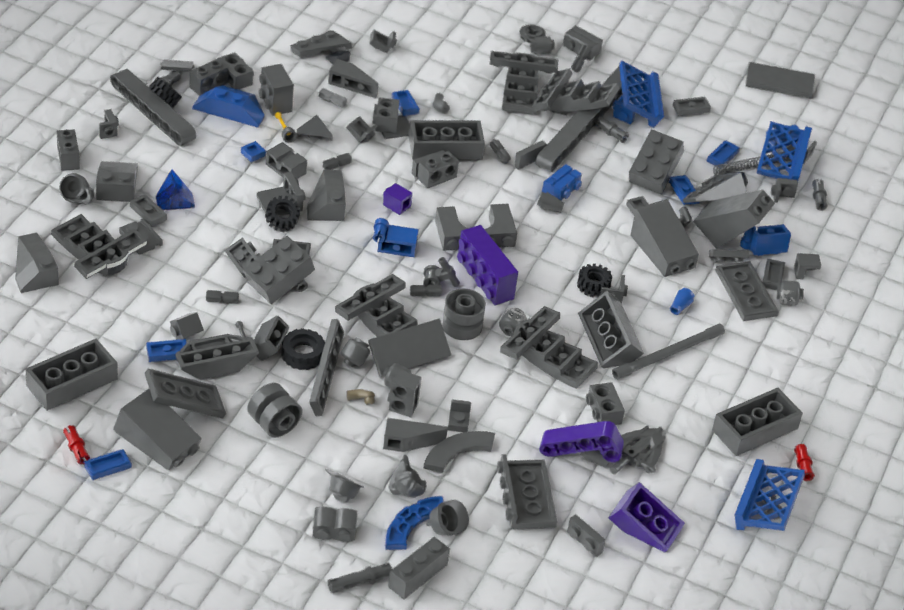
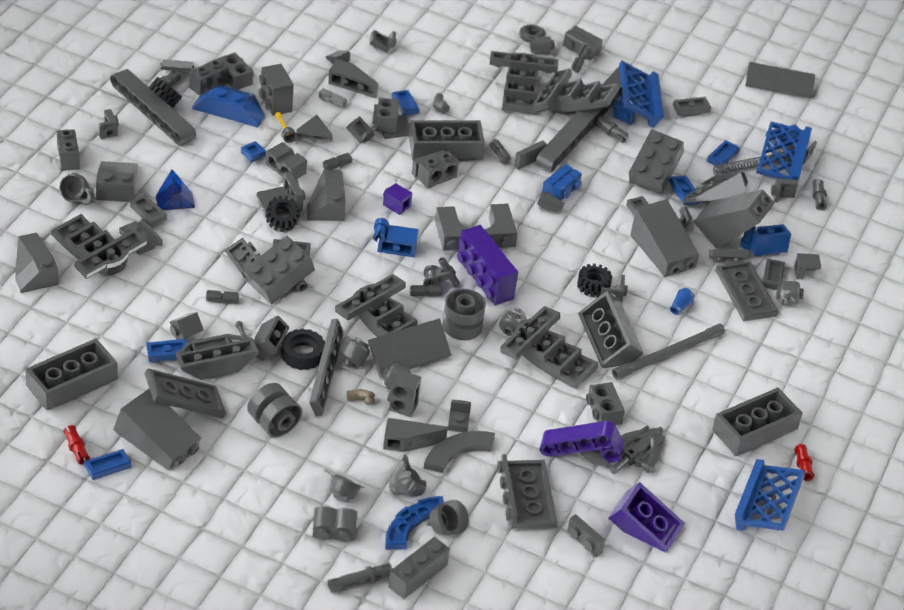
dark grey wing [291,30,352,57] -> none

